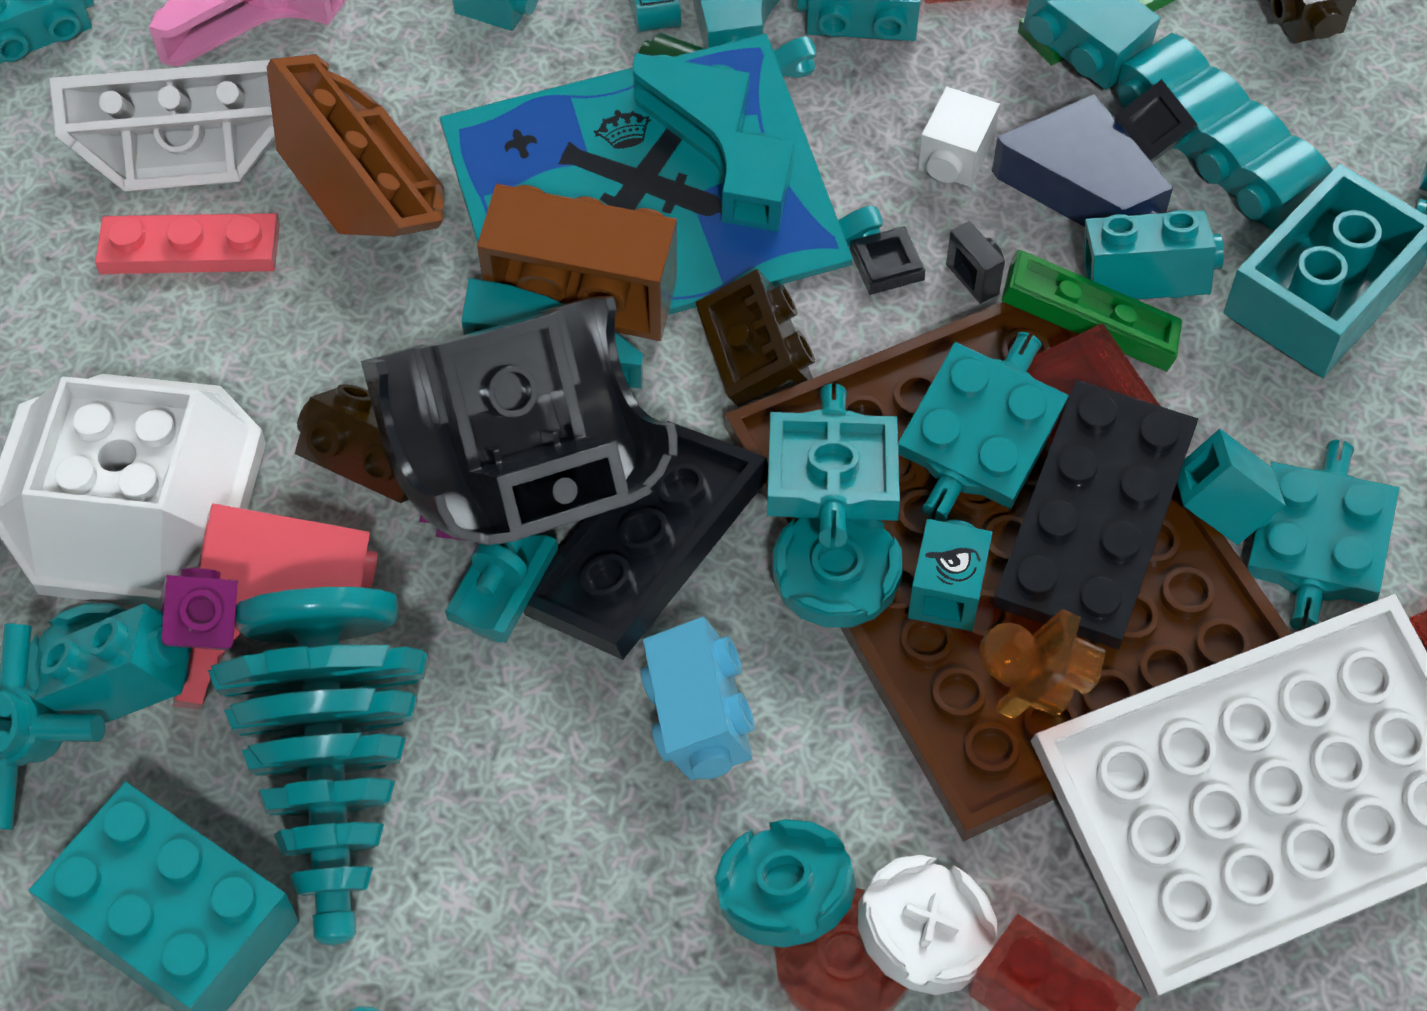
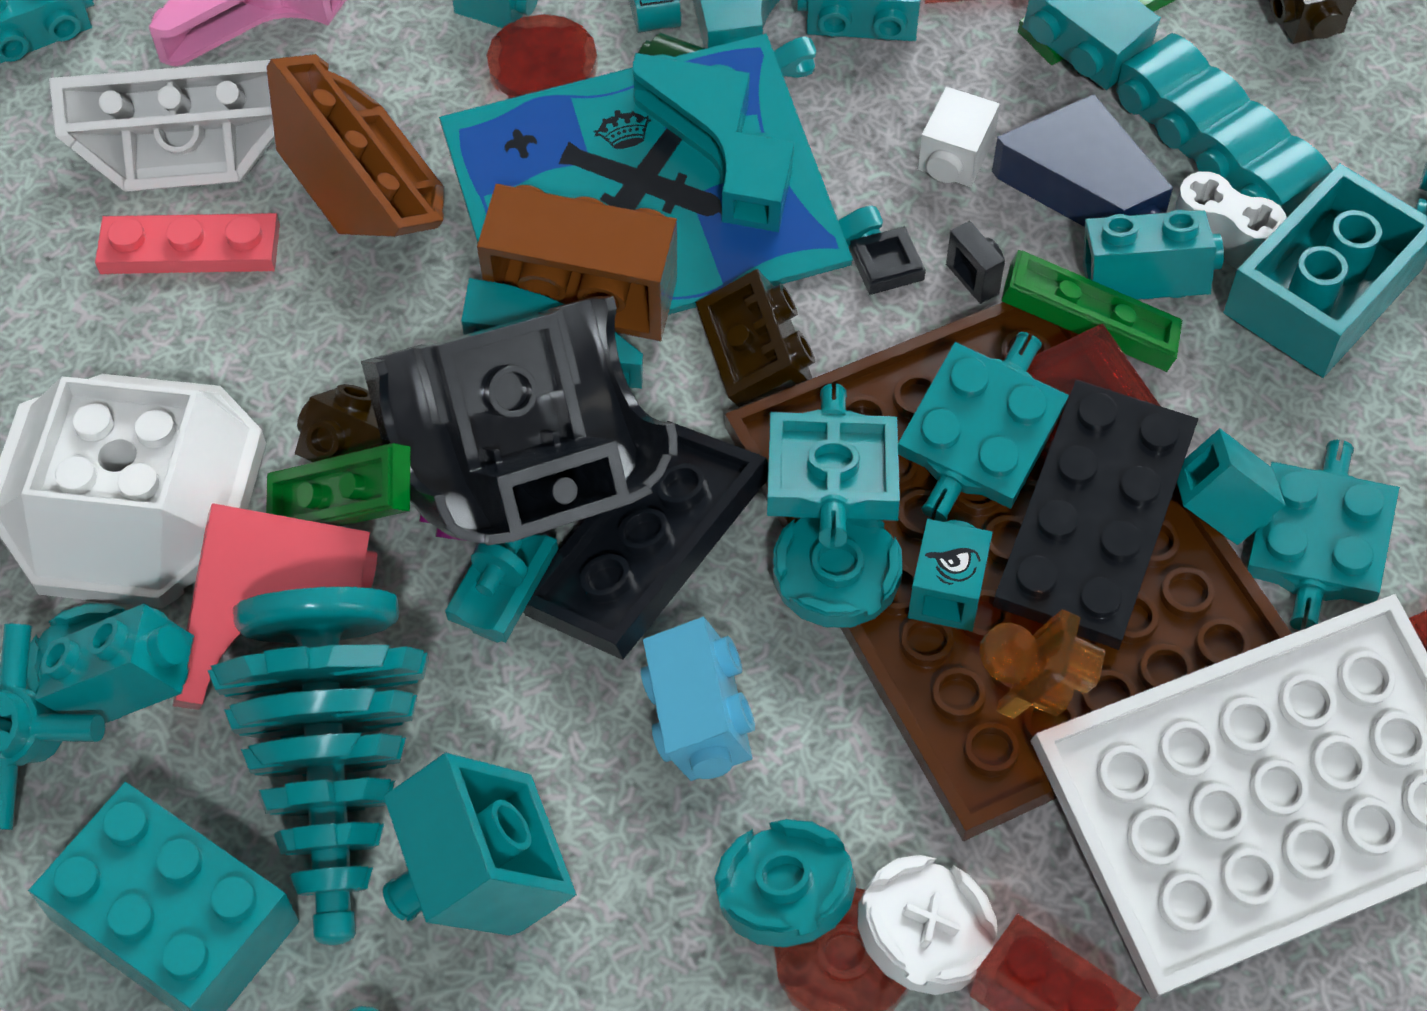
magenta bracket [160,568,238,650] -> none
black plate [1115,79,1198,163] -> none
none -> green tile [266,443,410,526]
none -> teal brick [383,752,577,936]
none -> clear red tile [487,14,598,99]
none -> white axle [1174,172,1286,269]

